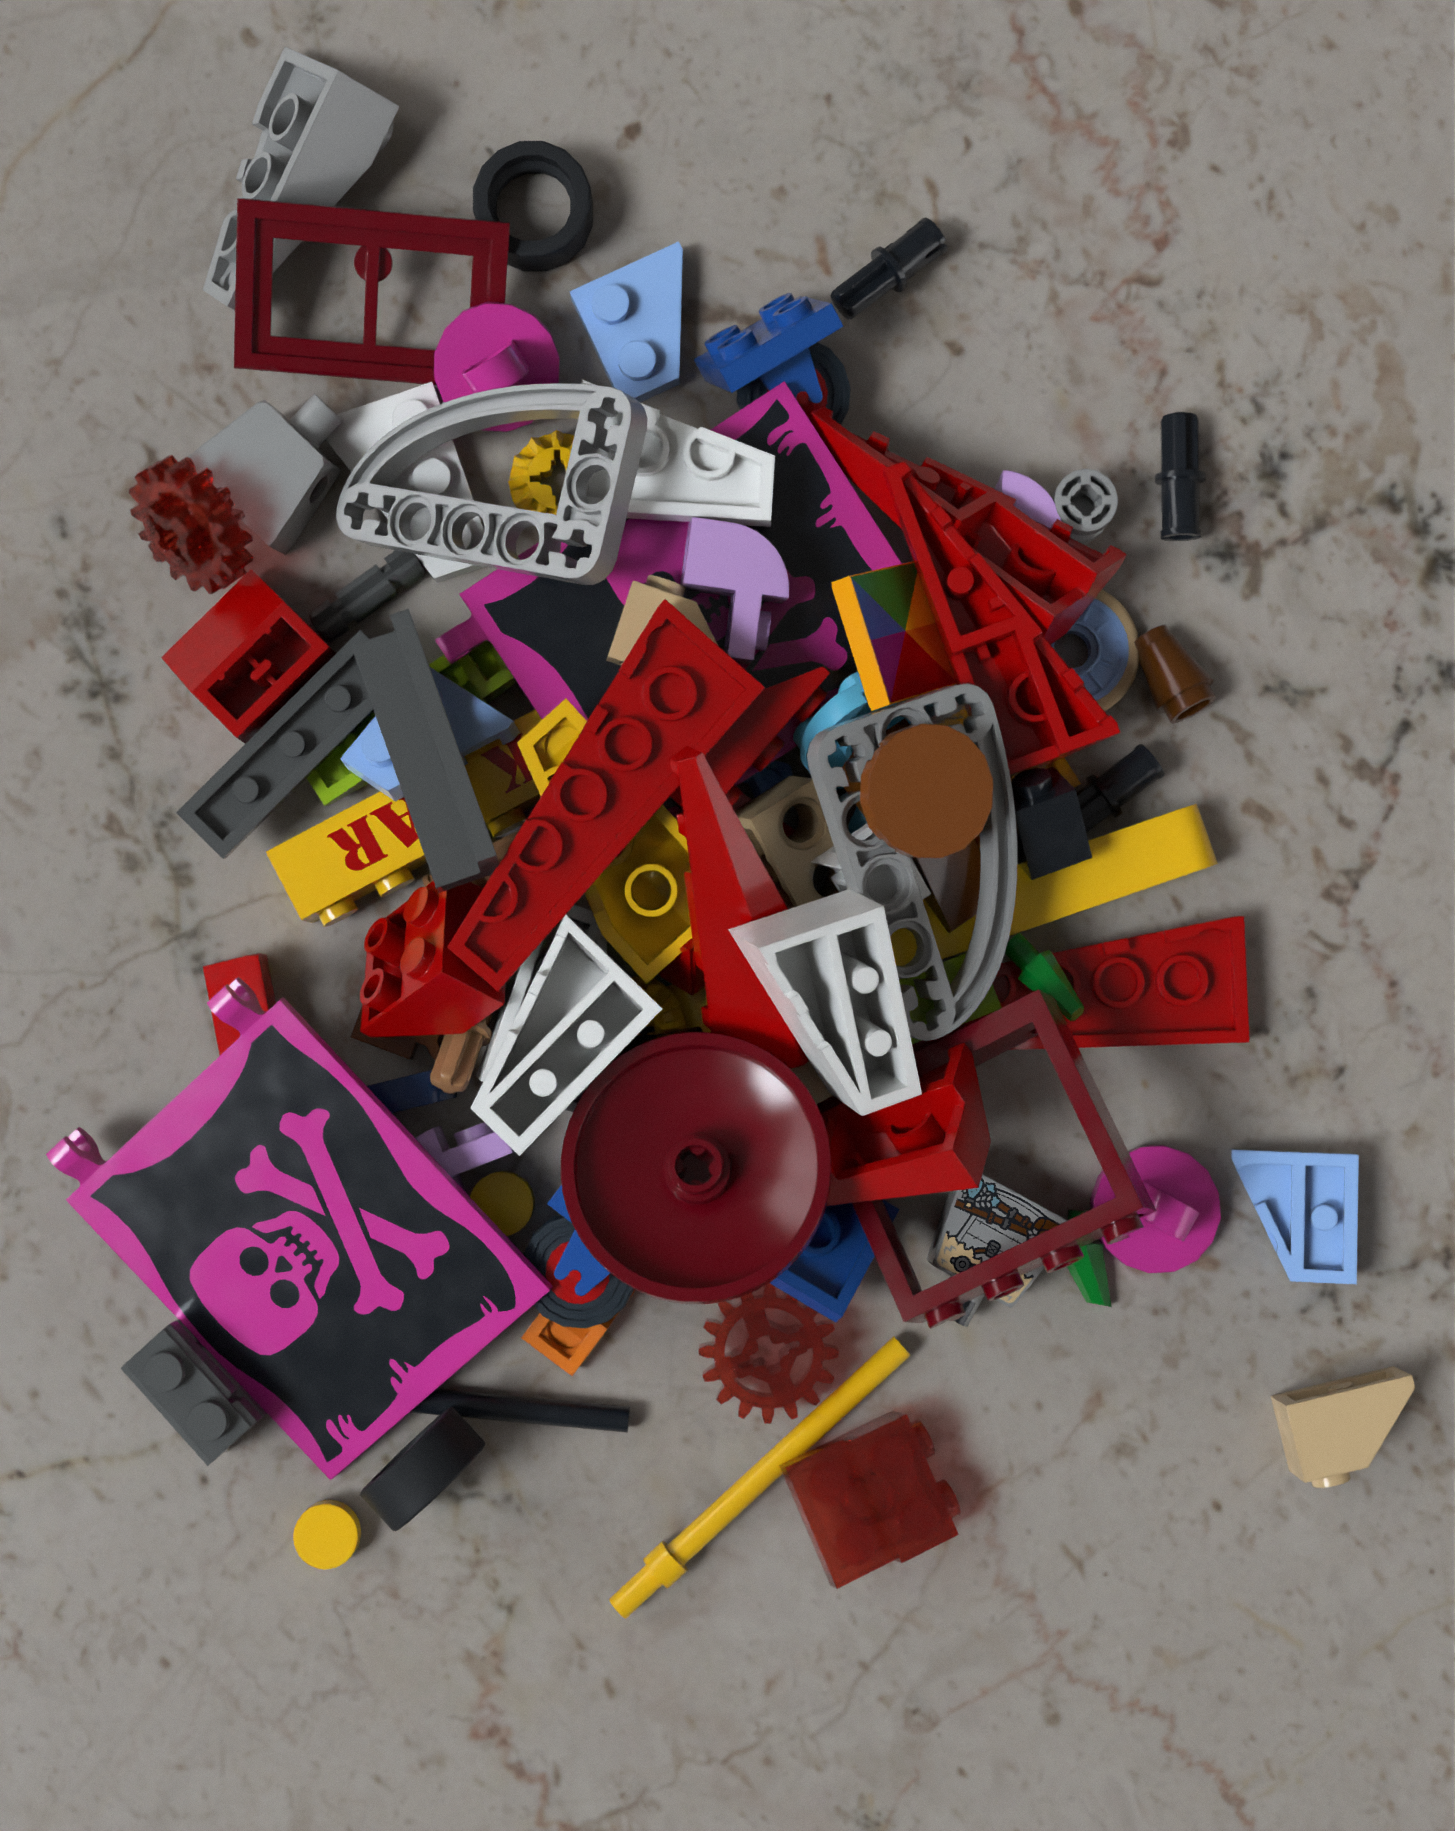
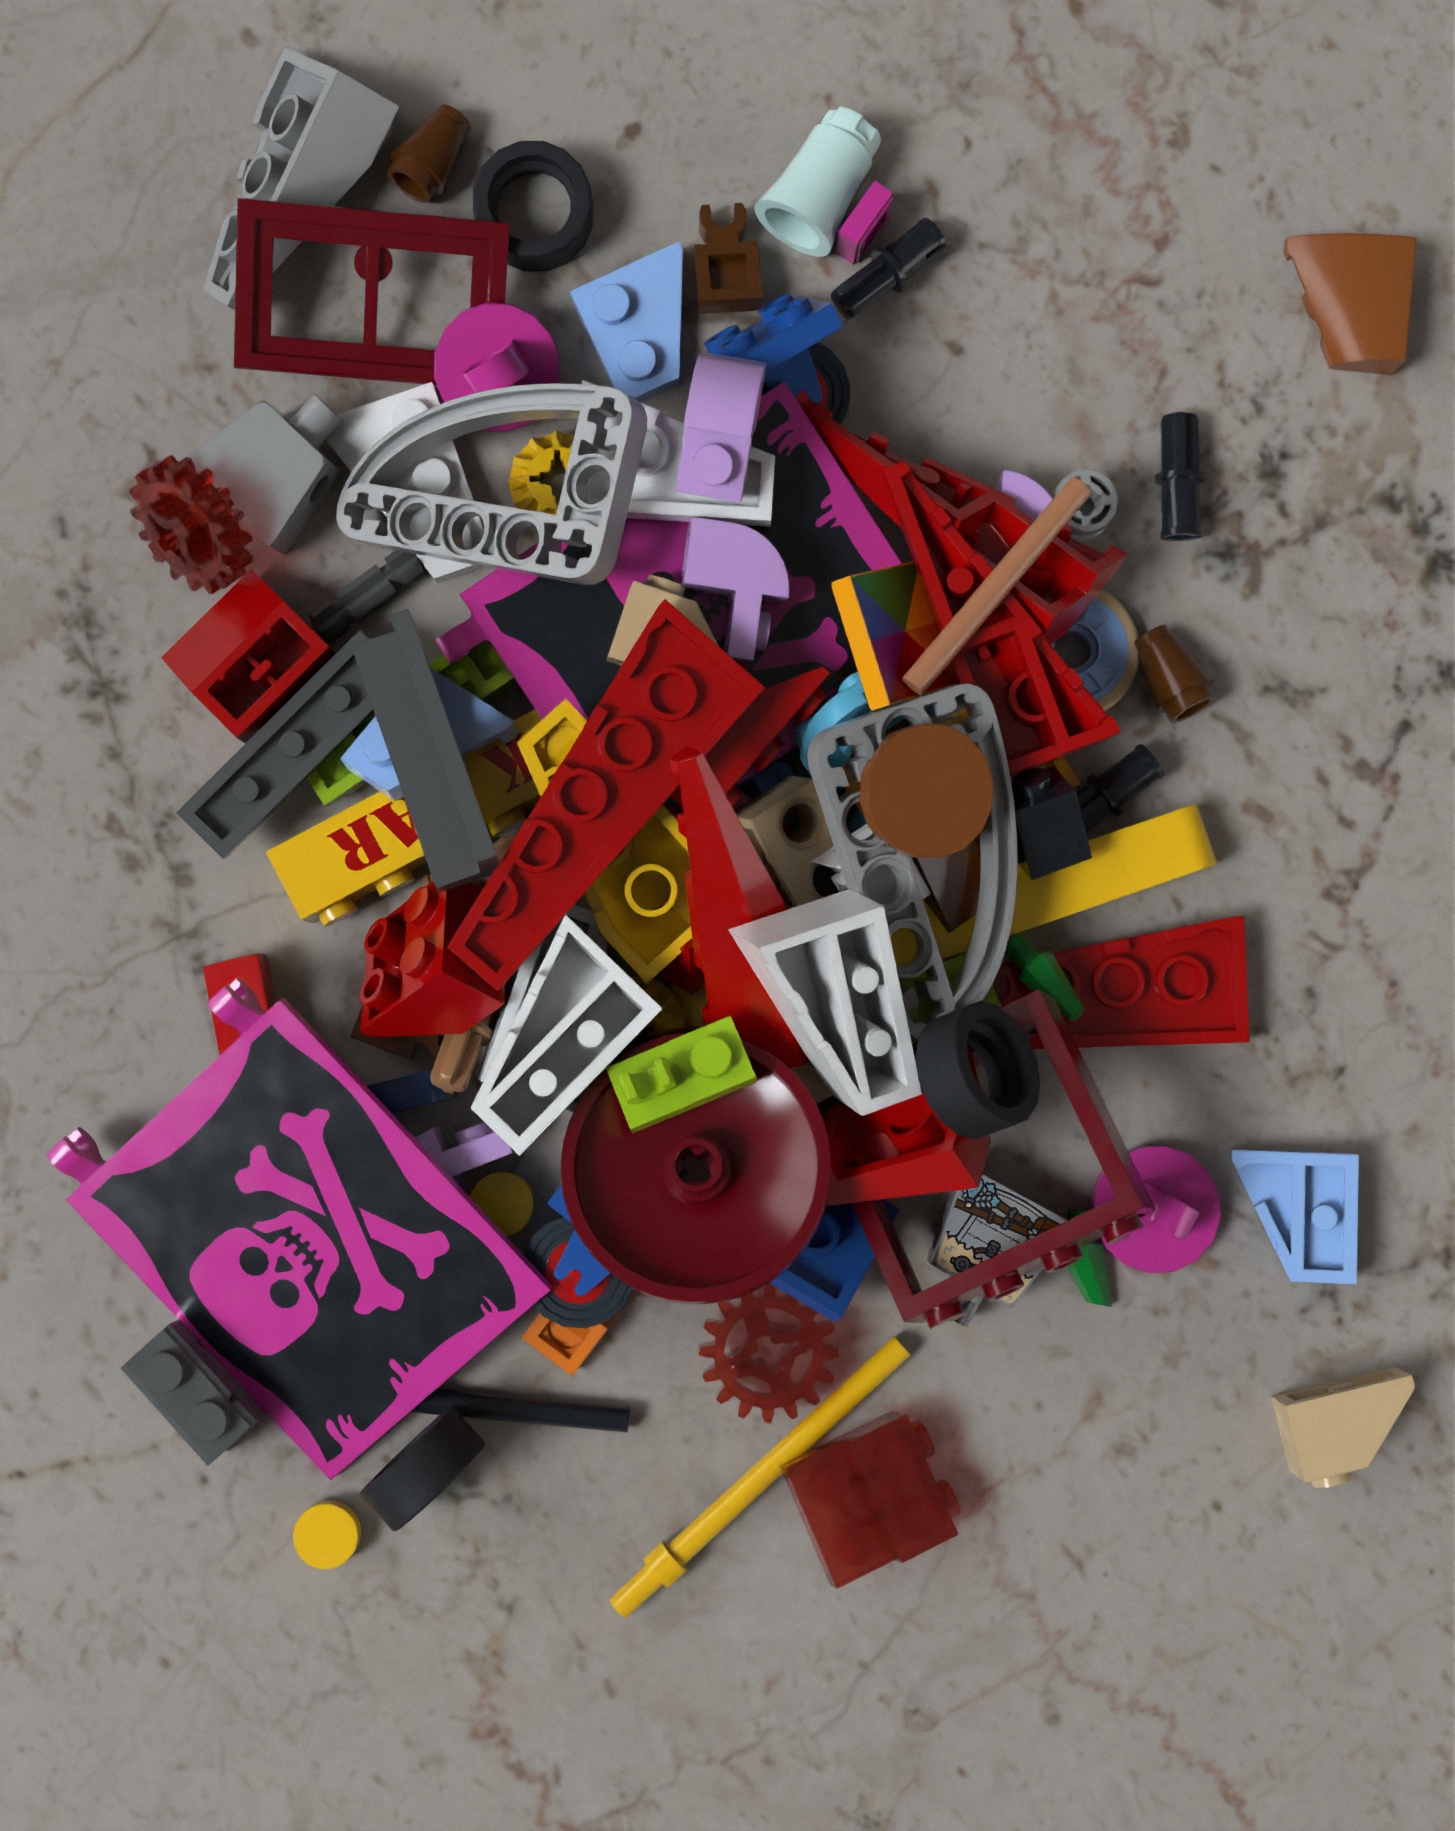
none -> reddish brown cone [387,104,471,203]
none -> lime plate [606,1015,758,1133]
none -> lavender brick [675,352,767,503]
none -> reddish brown plate [694,203,763,314]
none -> light aqua plant [754,106,881,257]
none -> dark pink tile [835,180,893,264]
none -> nougat bar [902,477,1092,695]
none -> black tyre [915,1001,1040,1139]
none -> dark orange slope [1283,233,1417,375]

